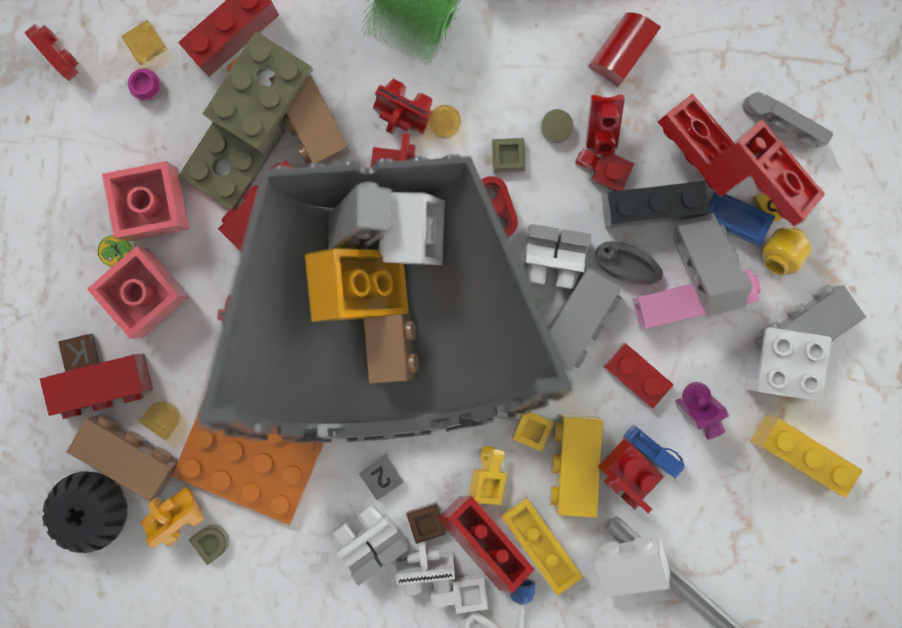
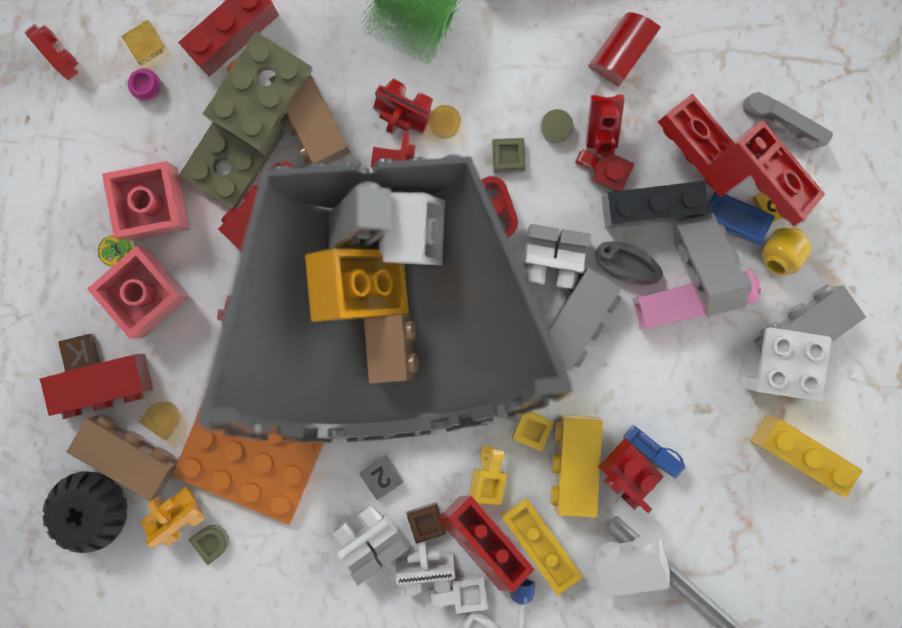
red plate [603,343,674,409] -> none
magenta hips [675,381,729,440] -> none

